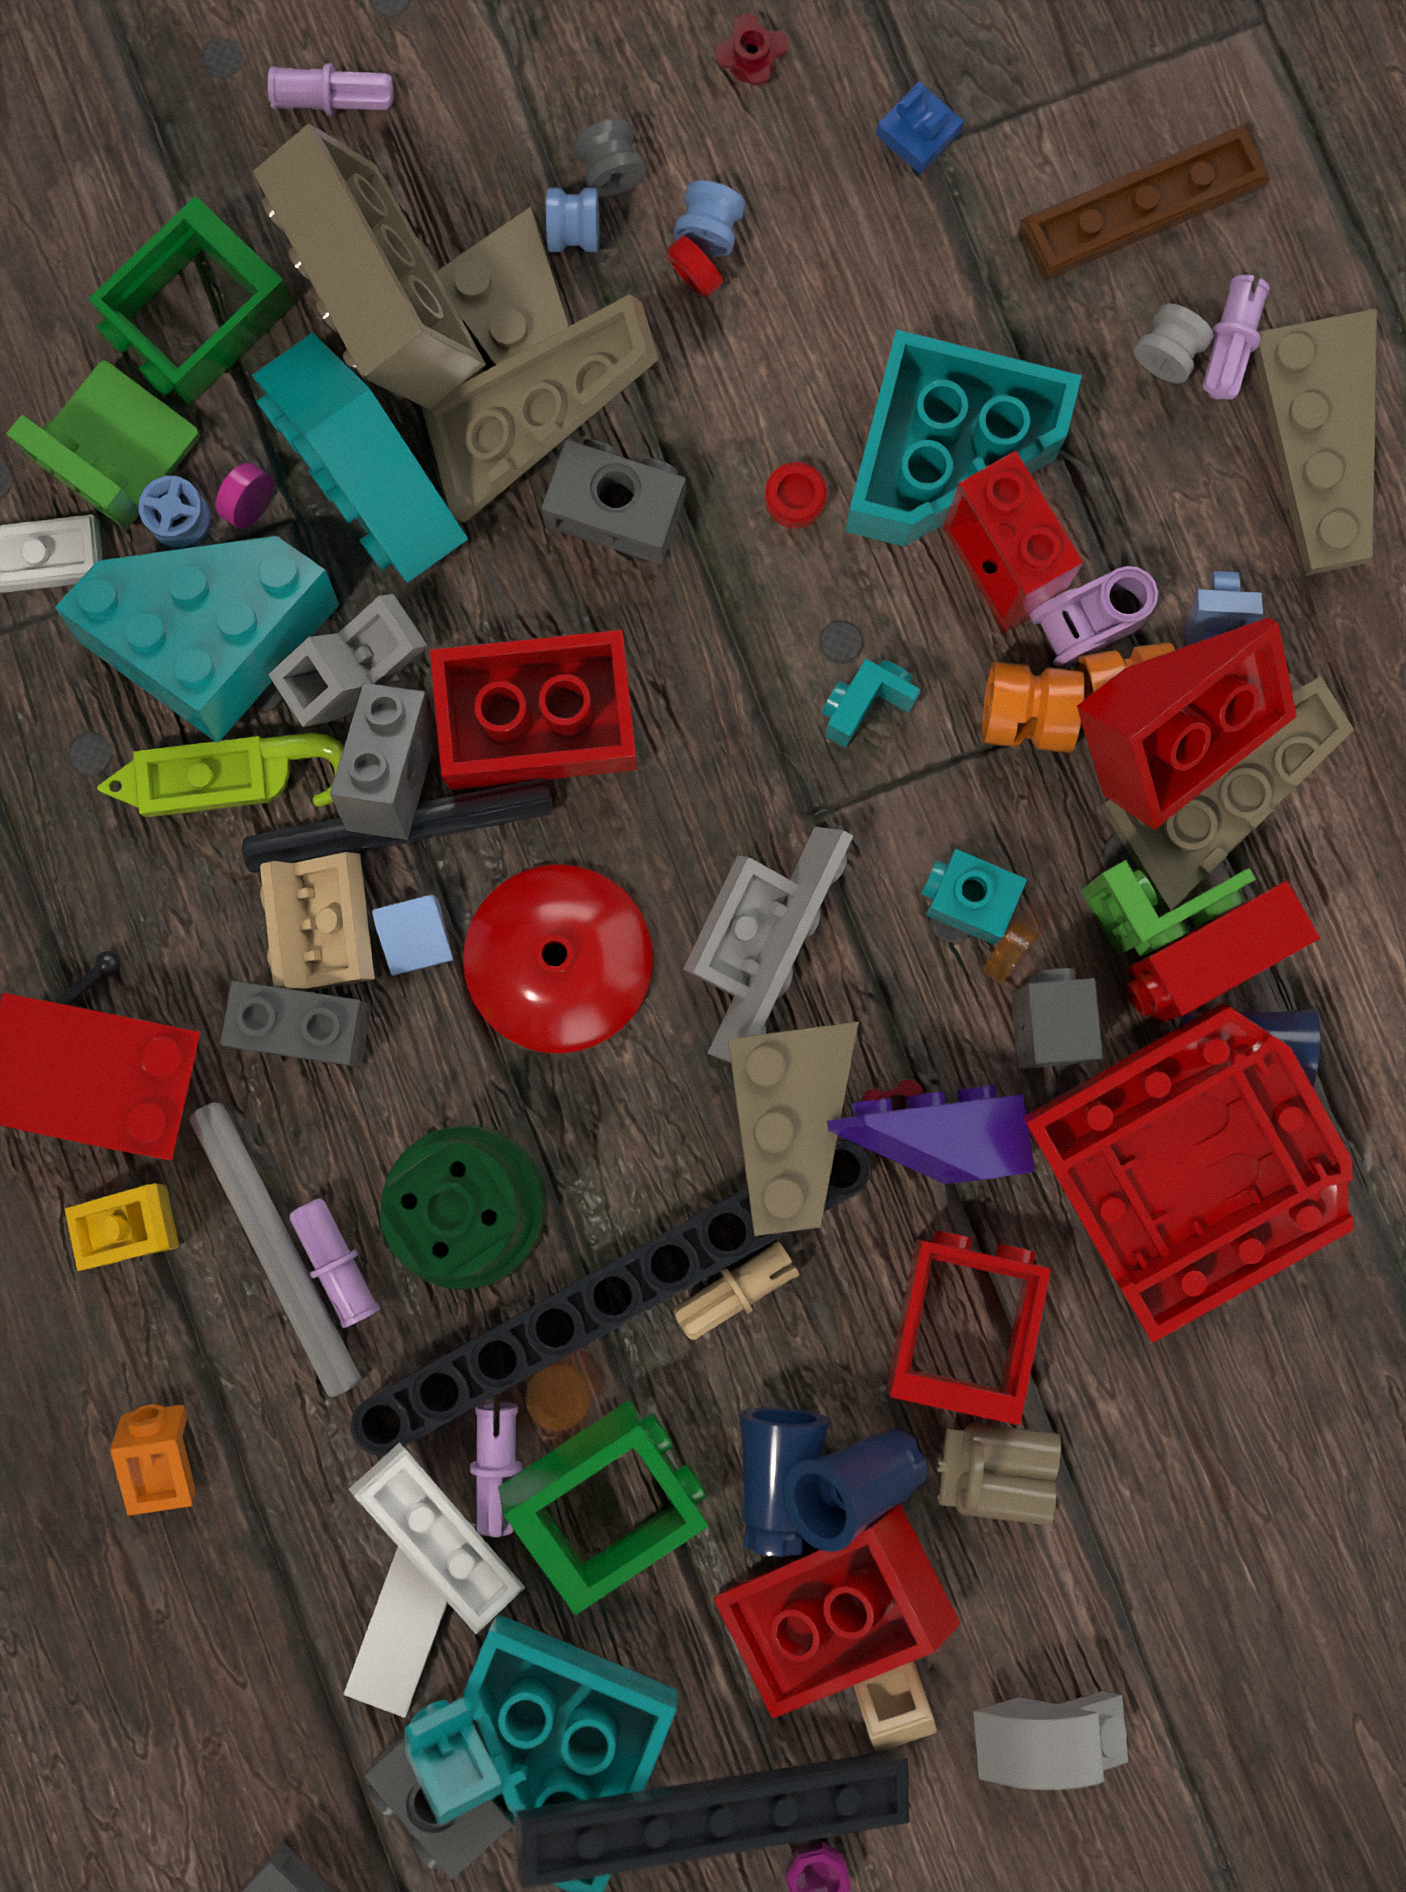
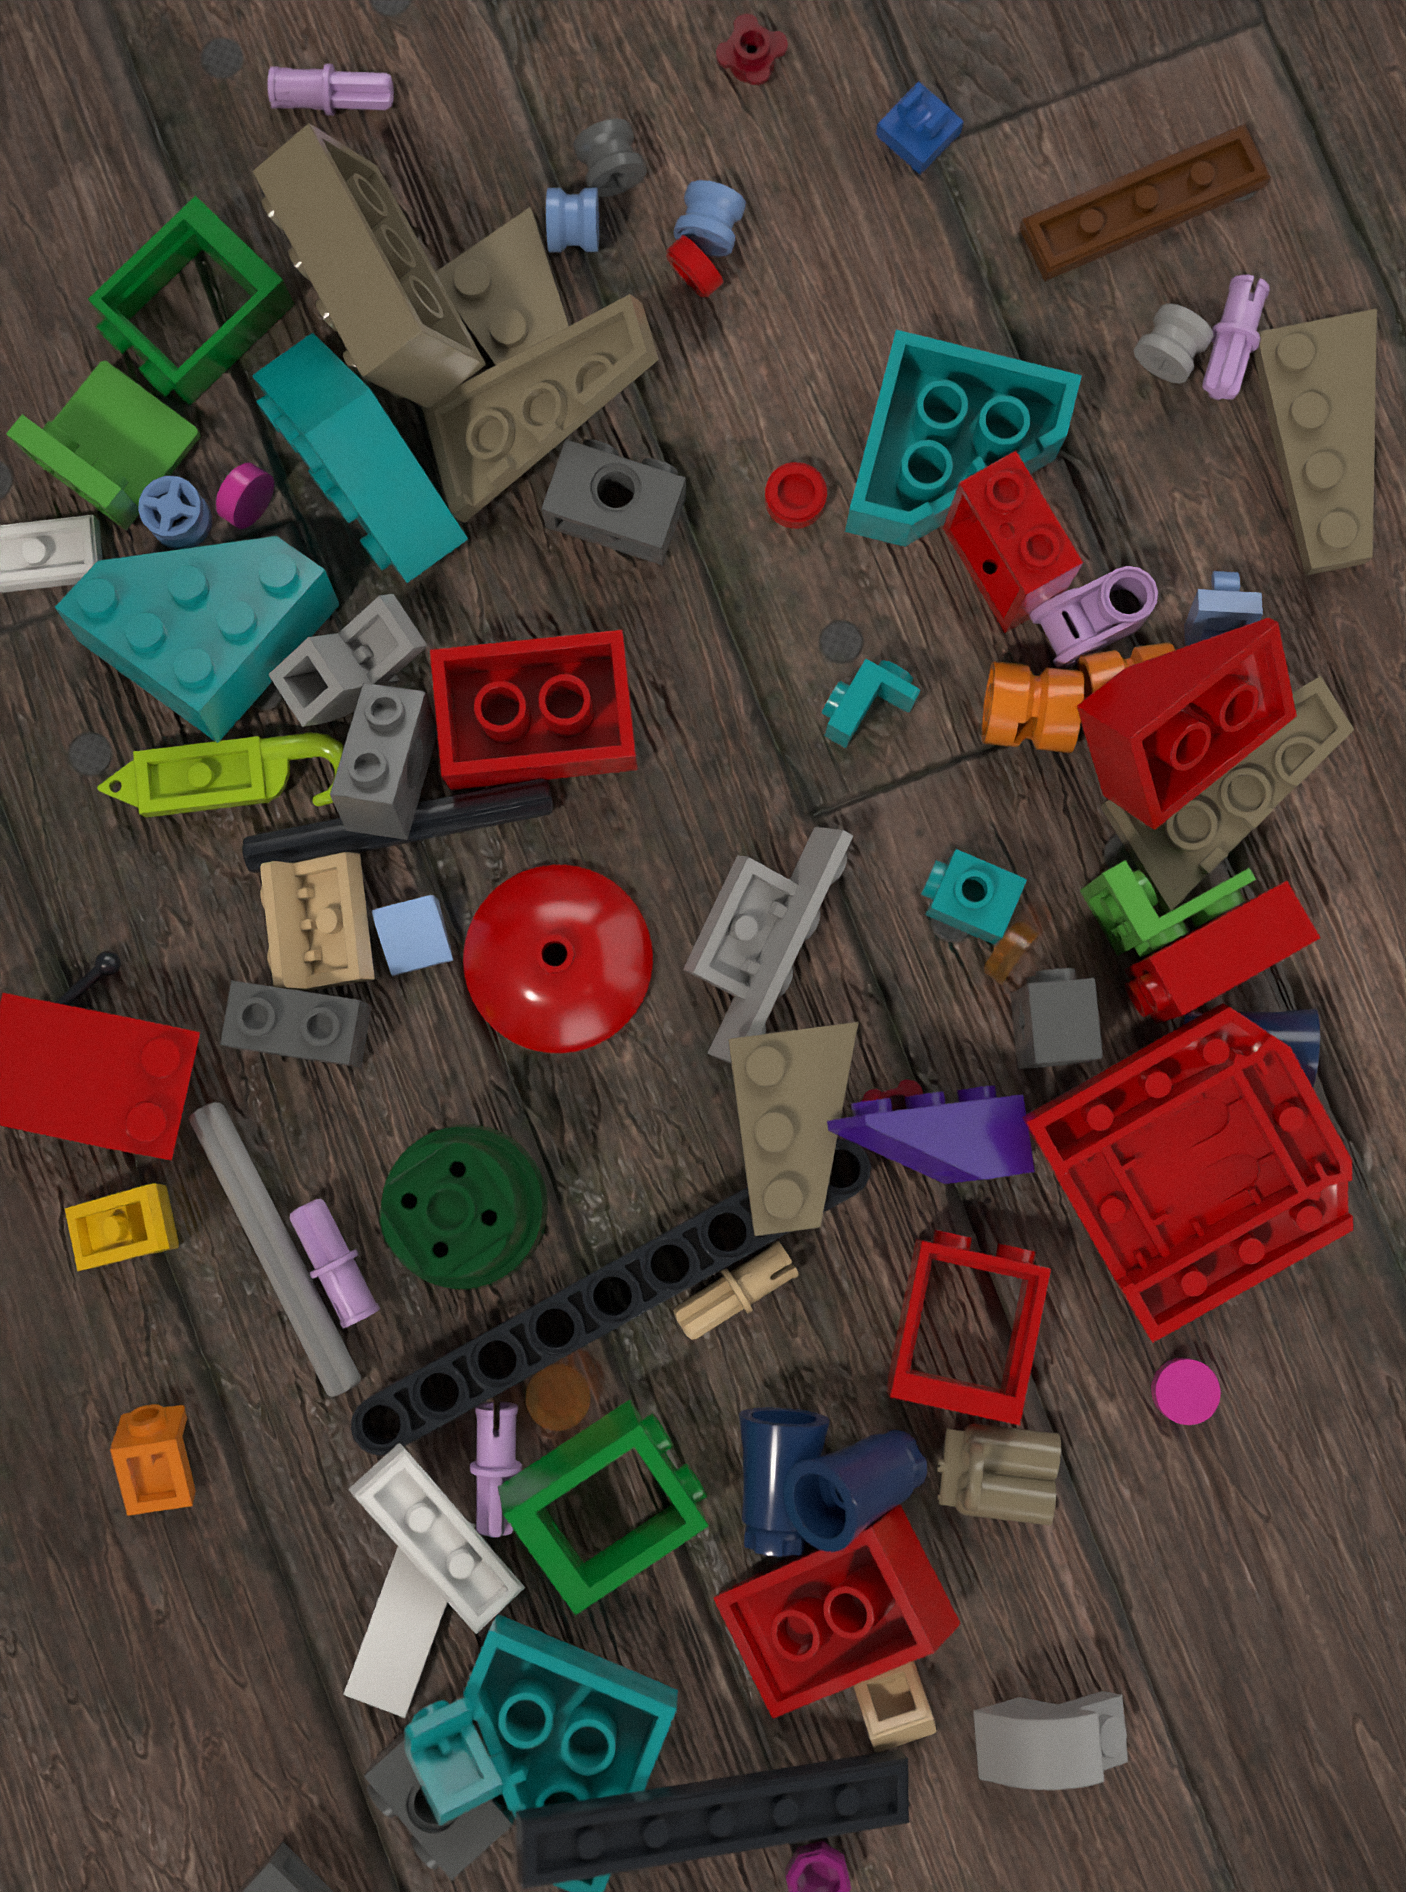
none -> dark pink tile [1151,1357,1221,1425]

